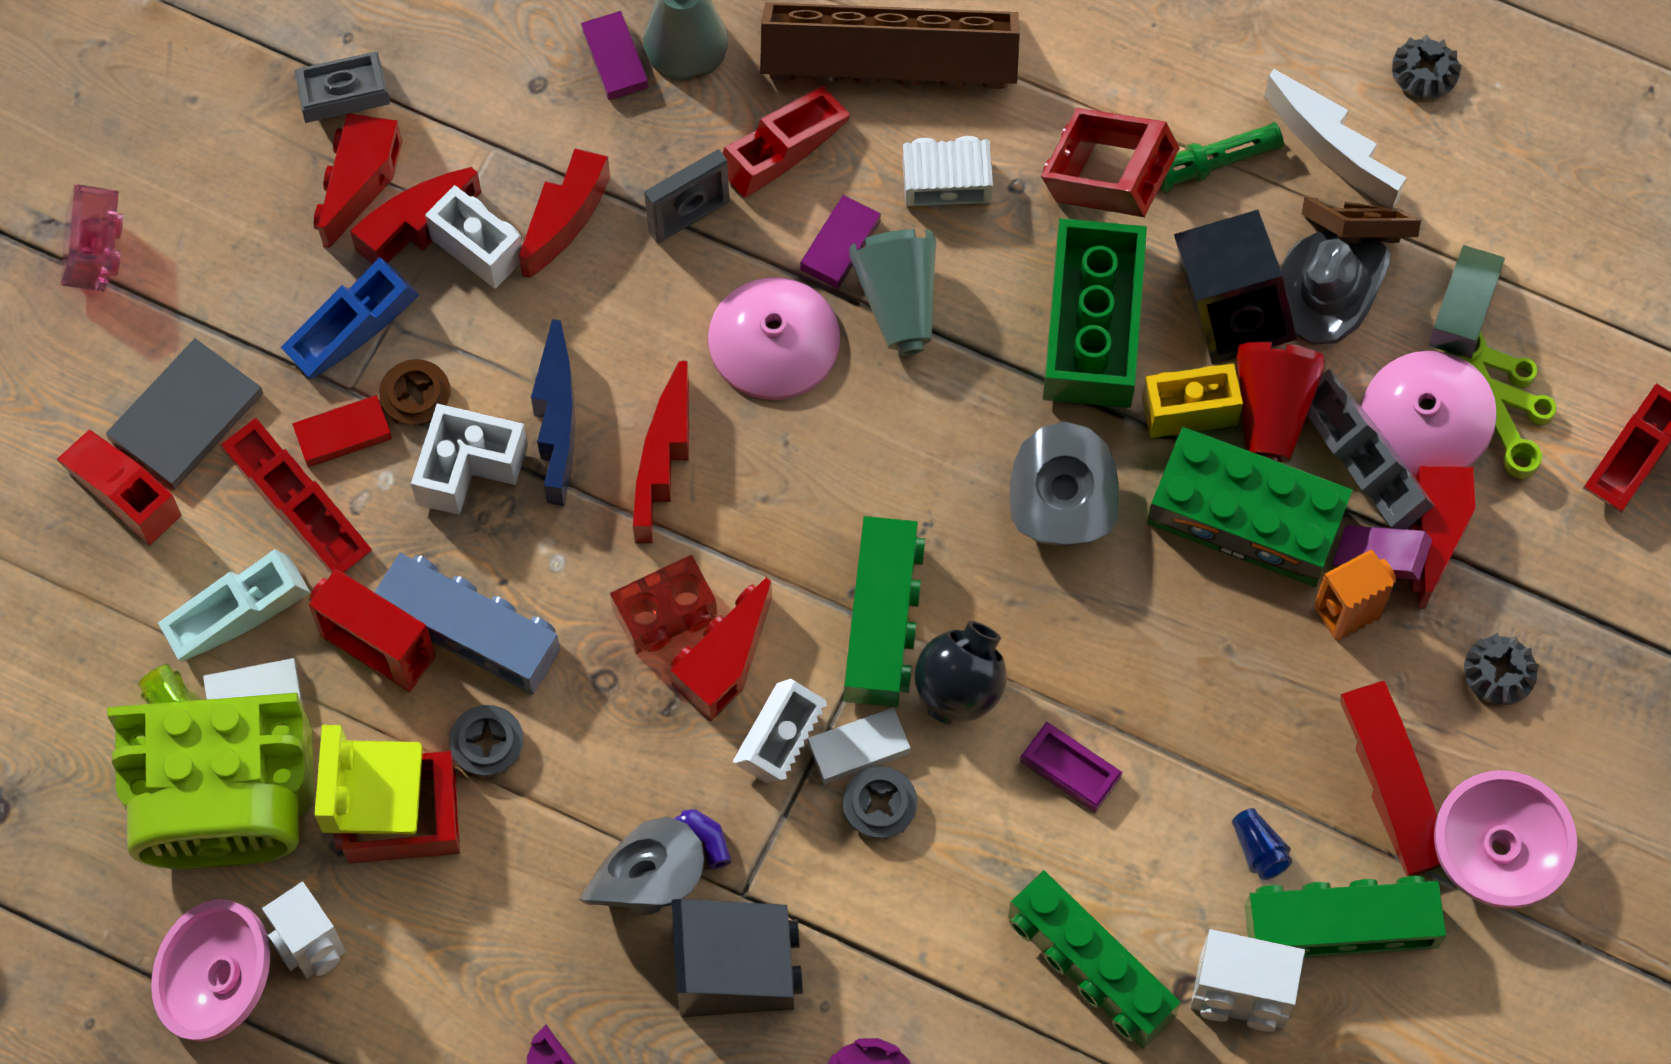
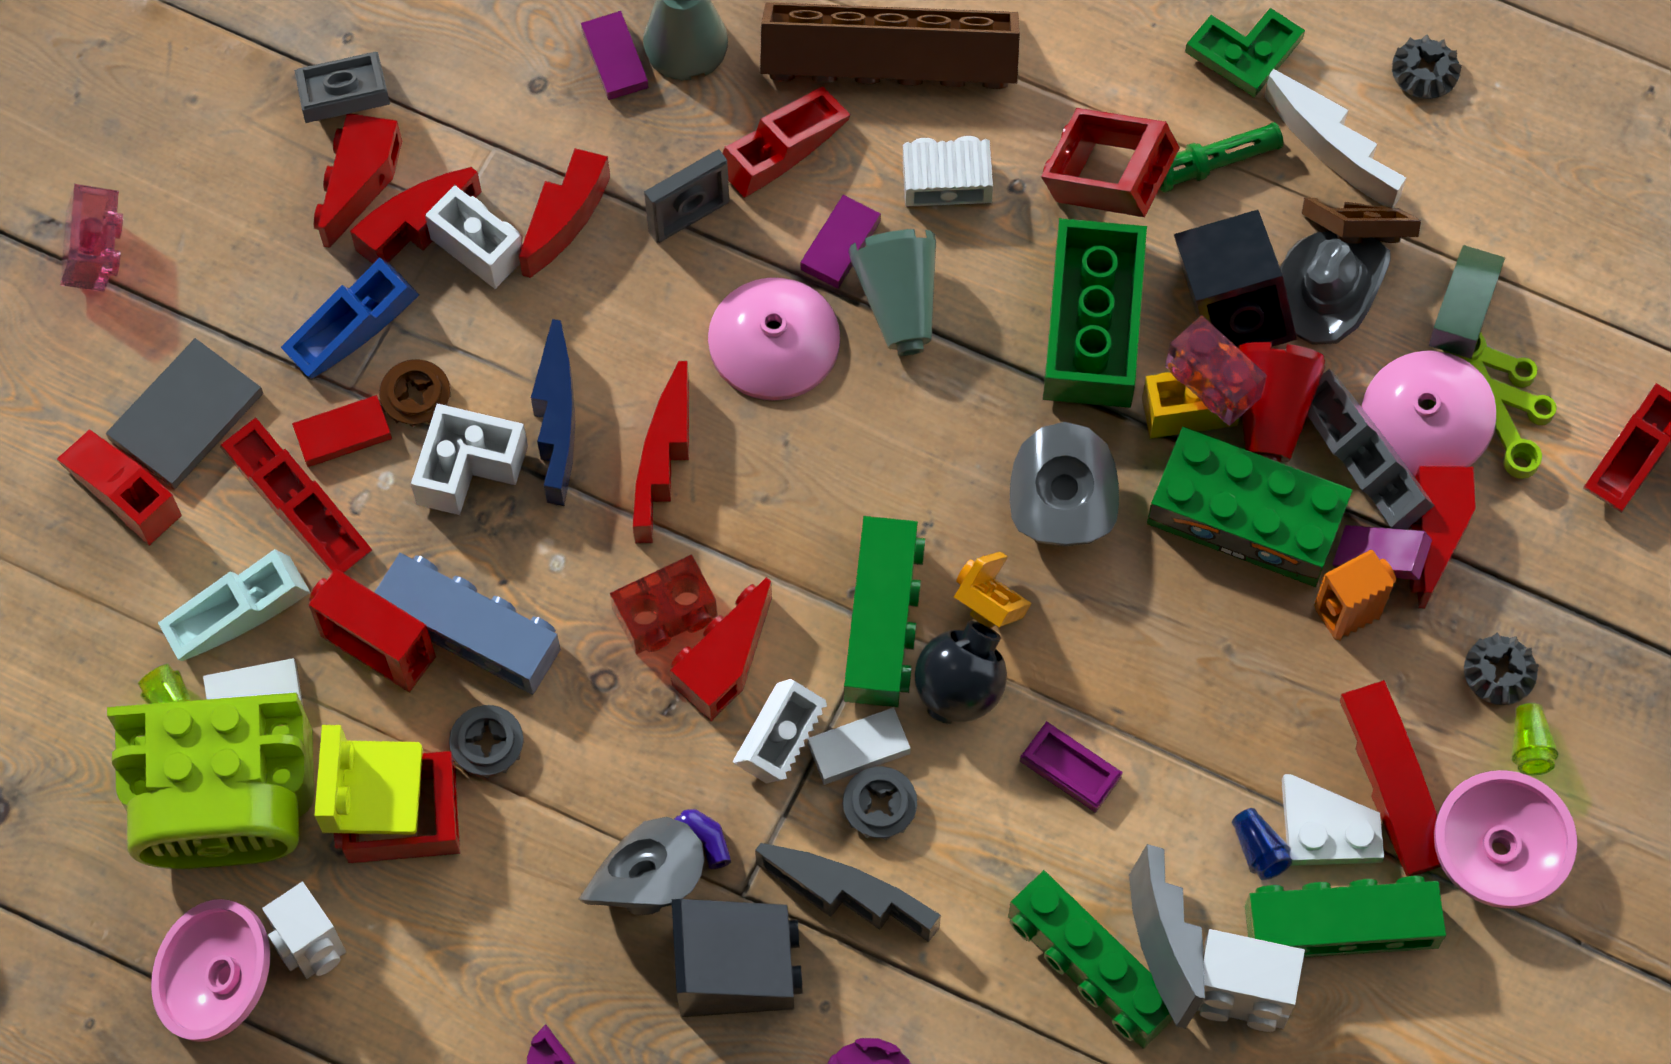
none -> dark grey slope [755,843,941,942]
none -> light orange bracket [954,552,1032,628]
none -> dark grey slope [1129,844,1205,1029]
none -> clear pink brick [1165,315,1267,426]
none -> green plate [1185,8,1305,98]
none -> white wing [1282,774,1384,866]
none -> clear neon green cone [1512,703,1559,775]

